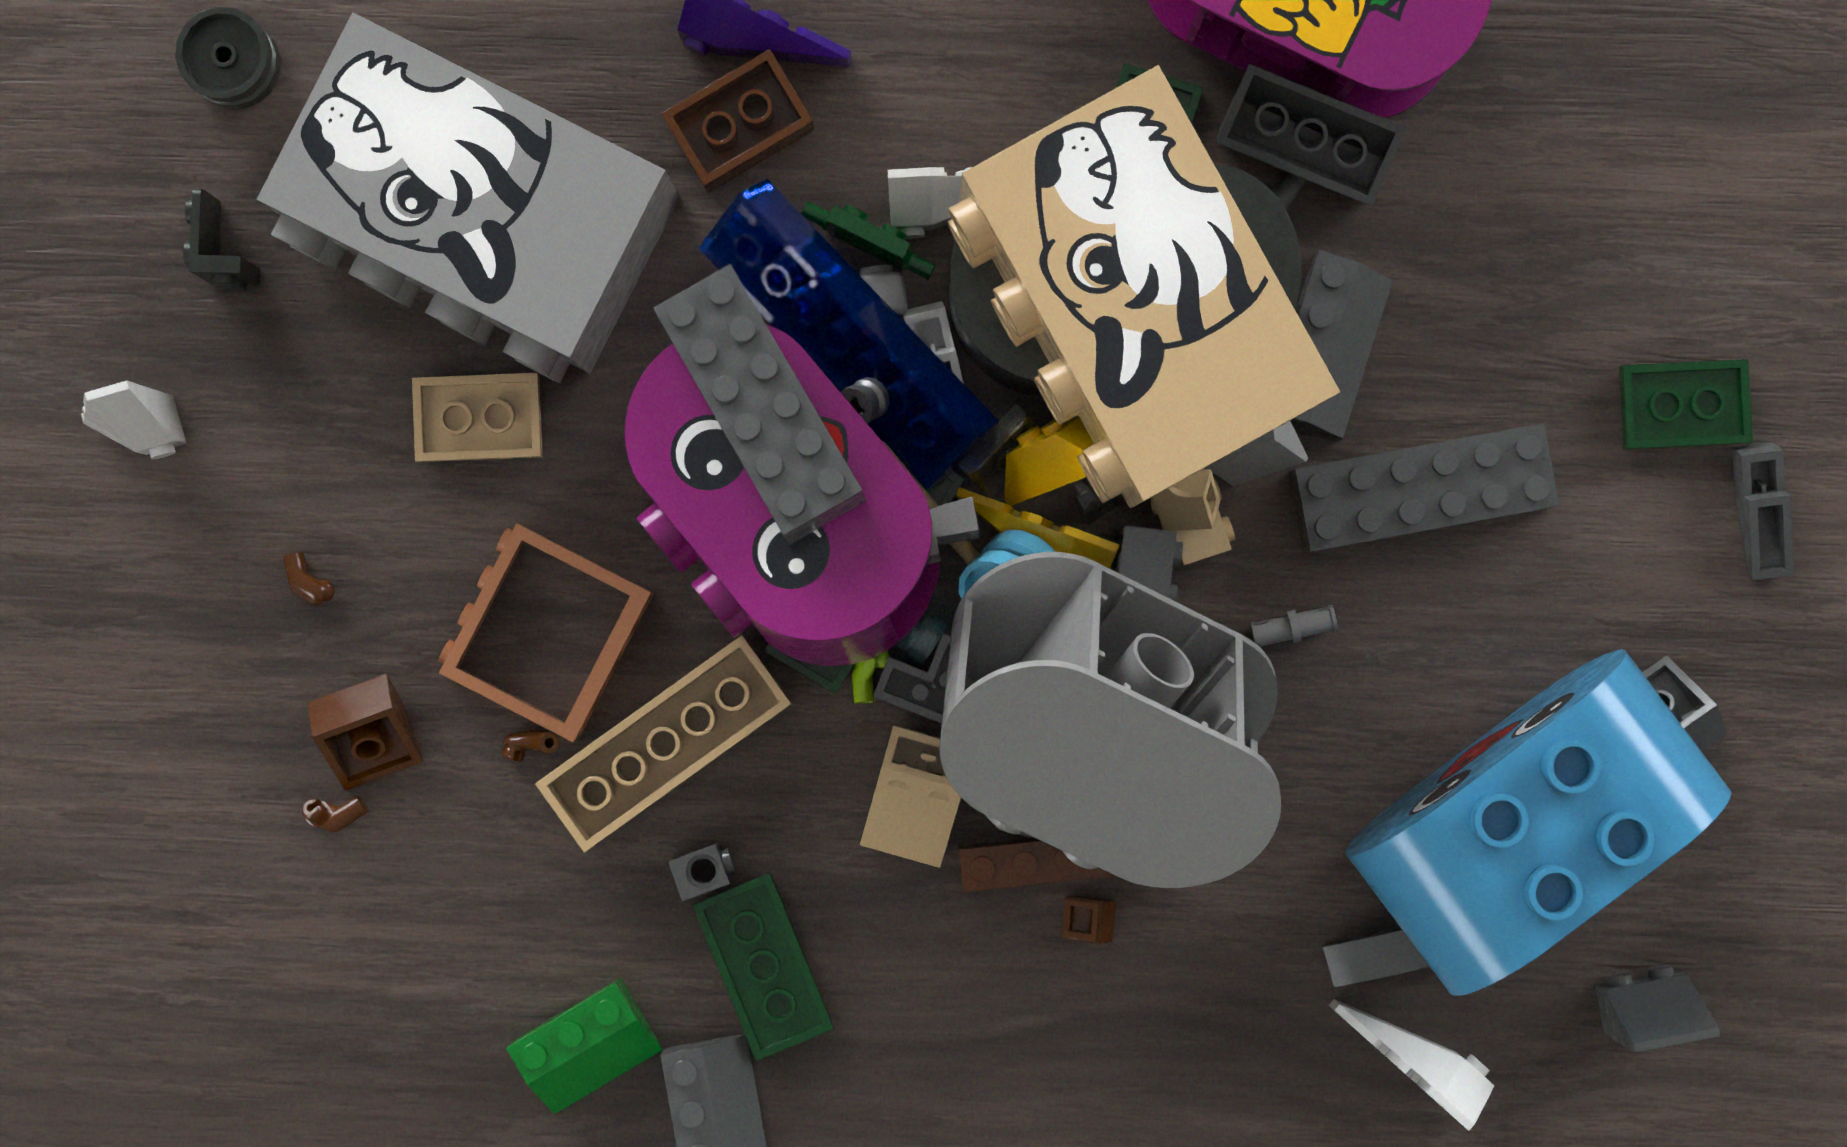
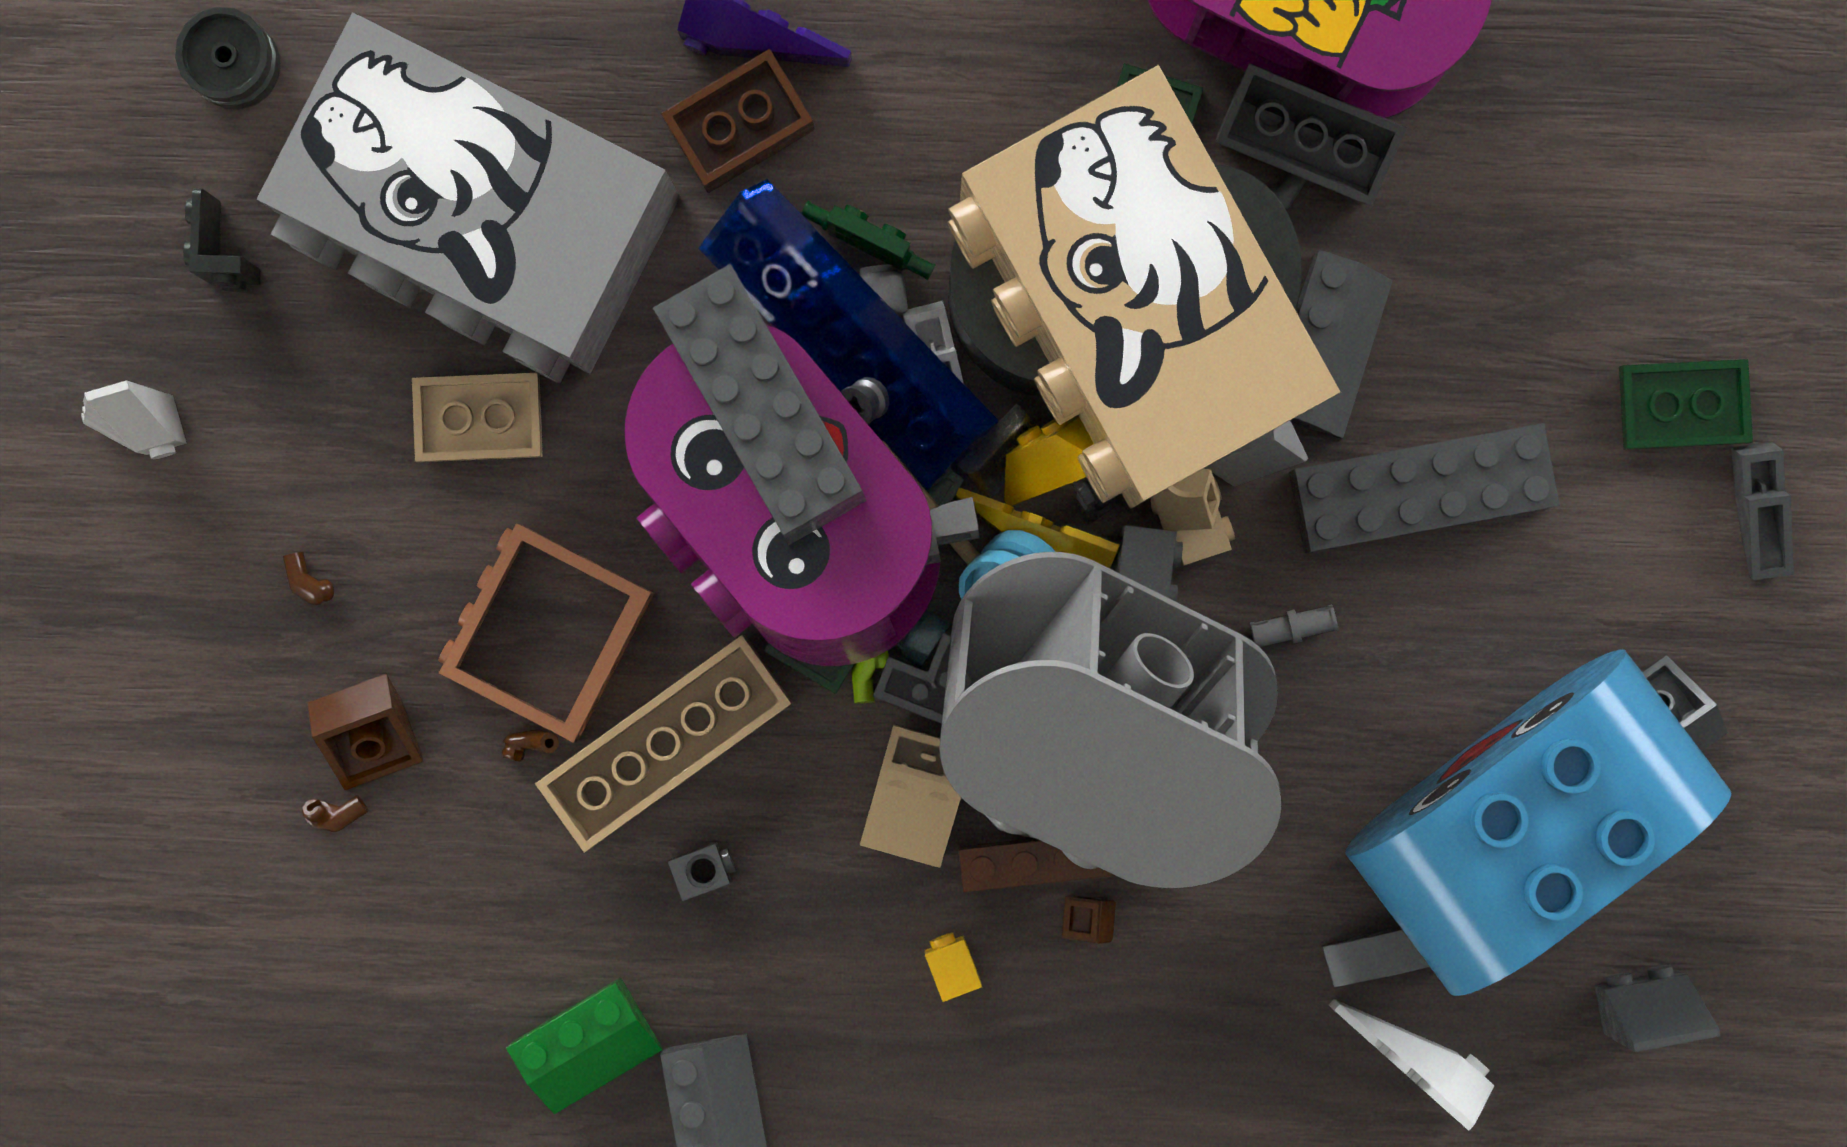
dark green plate [692,872,834,1061] -> none
white wedge [888,167,972,239] -> none
none -> yellow brick [925,932,982,1002]

